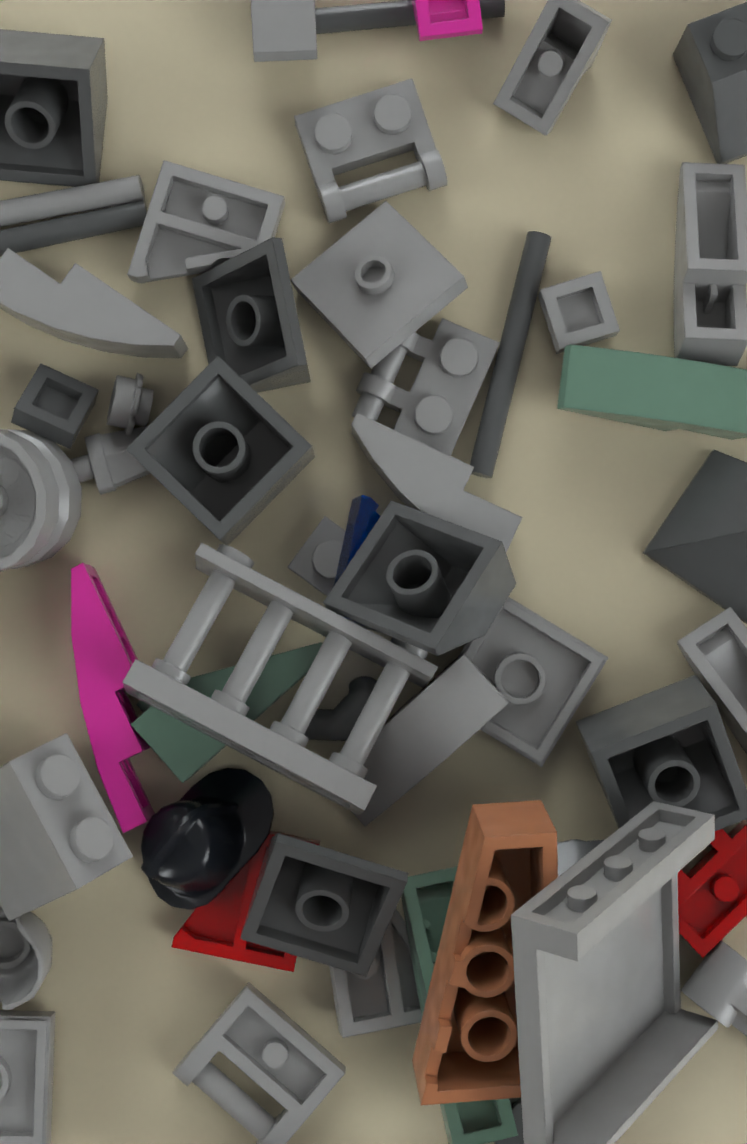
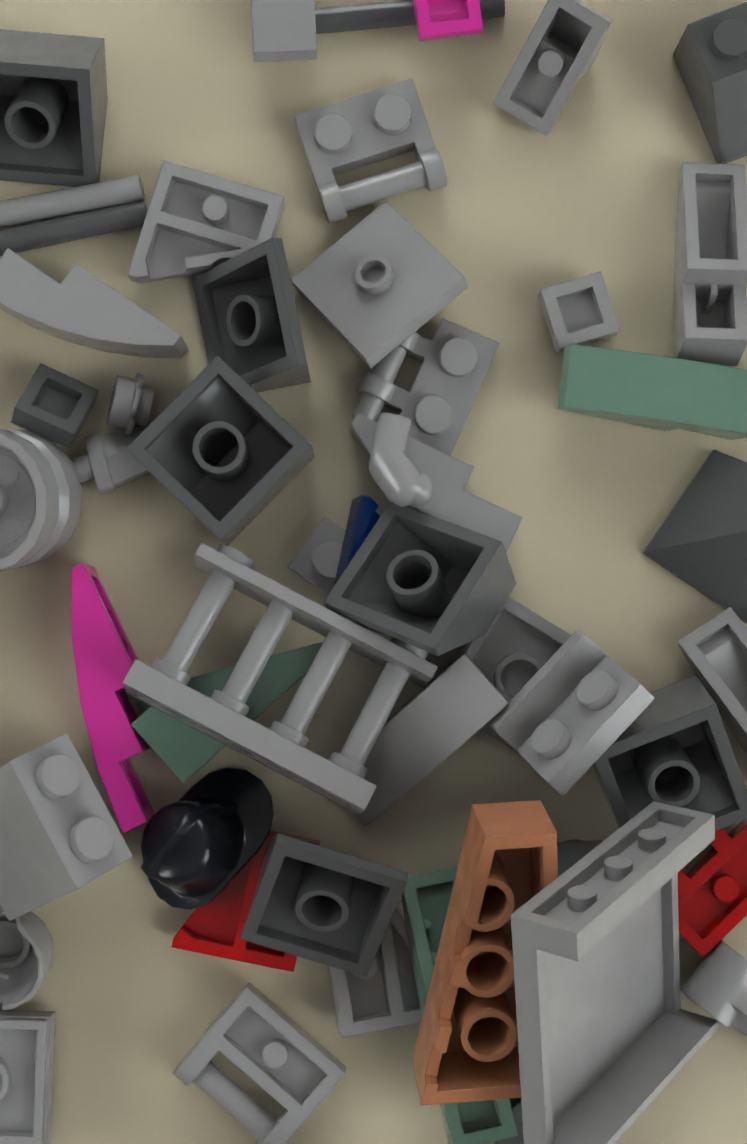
dark grey arm [304,676,377,741] -> none
dark grey bar [470,231,551,478] -> none
none -> light grey arm [369,413,433,508]
none -> light grey bracket [490,631,655,796]

